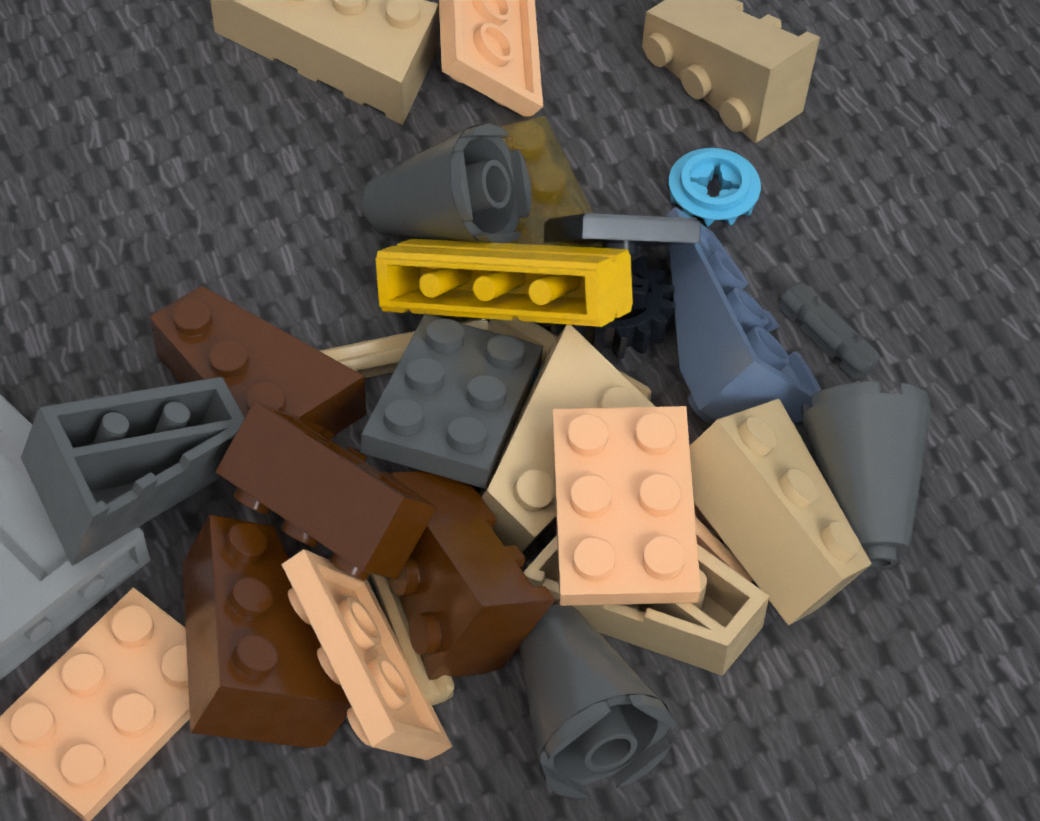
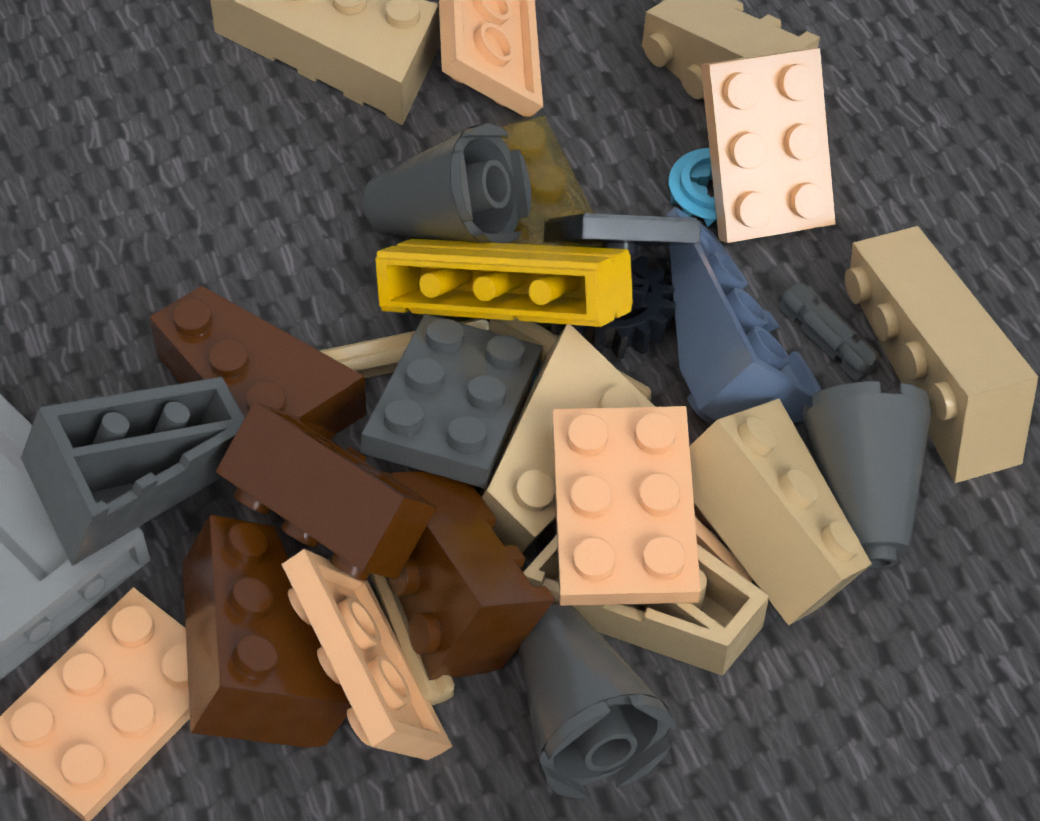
none -> light nougat plate [701,48,836,243]
none -> tan wedge [845,226,1038,483]

